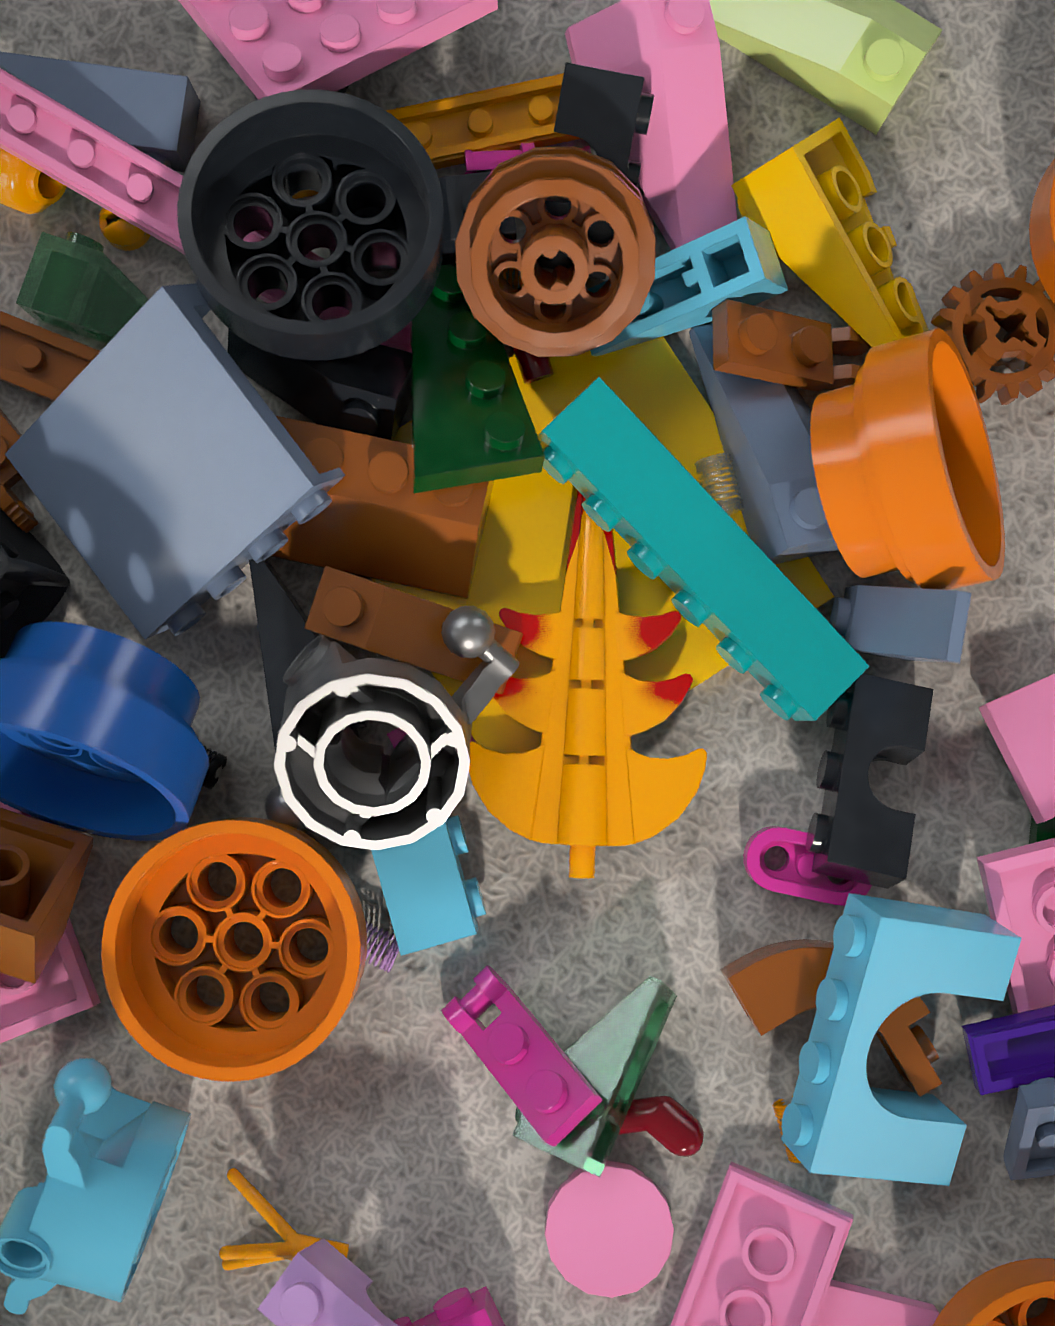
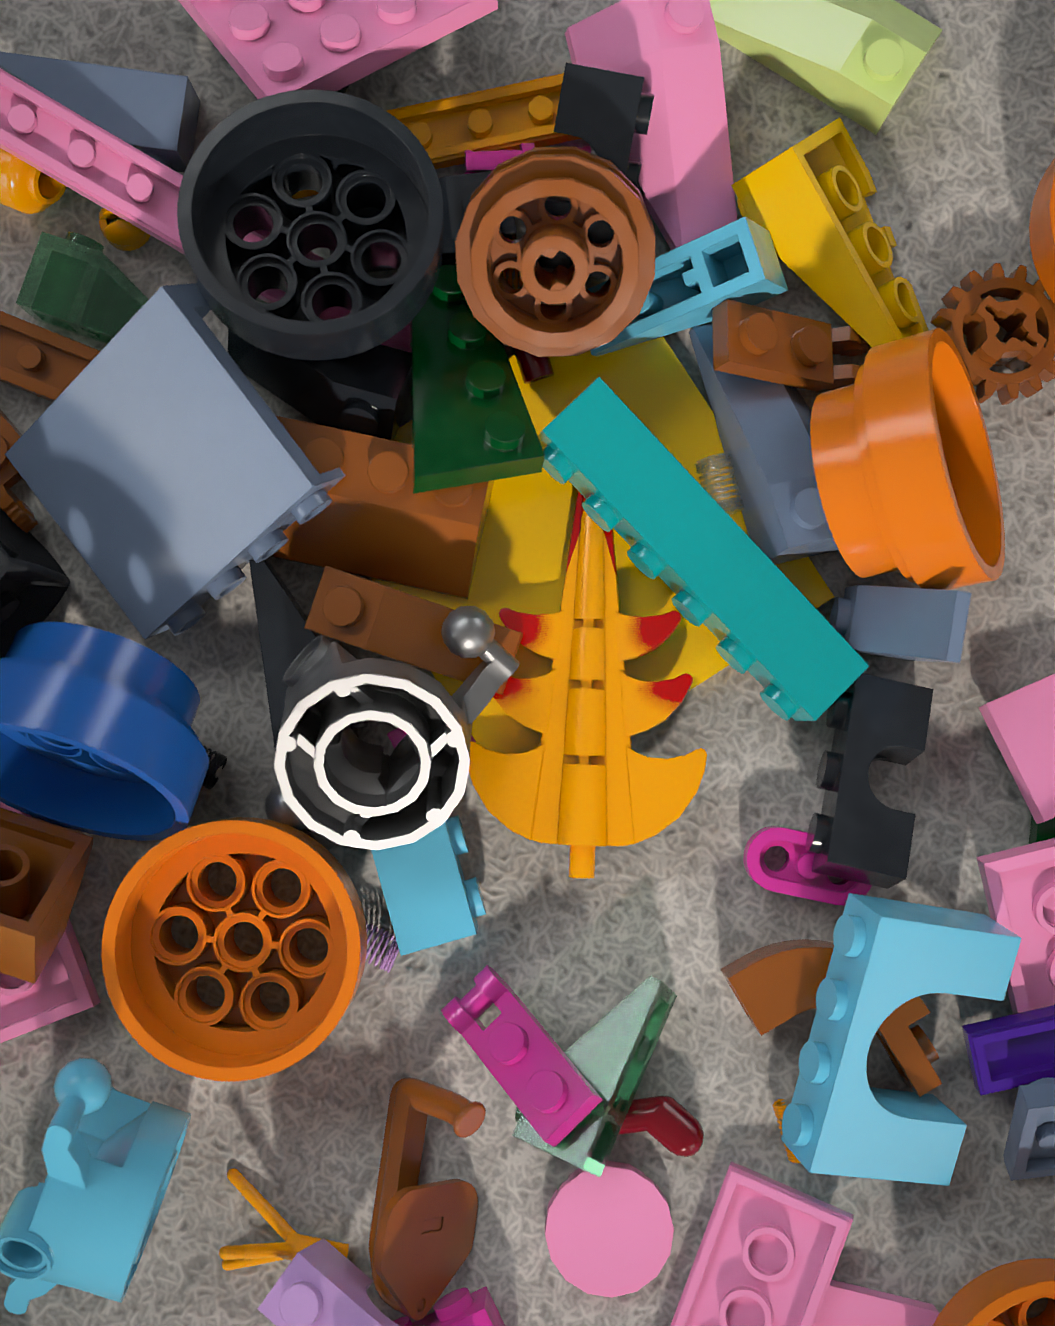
none -> dark orange piece [369,1077,486,1320]

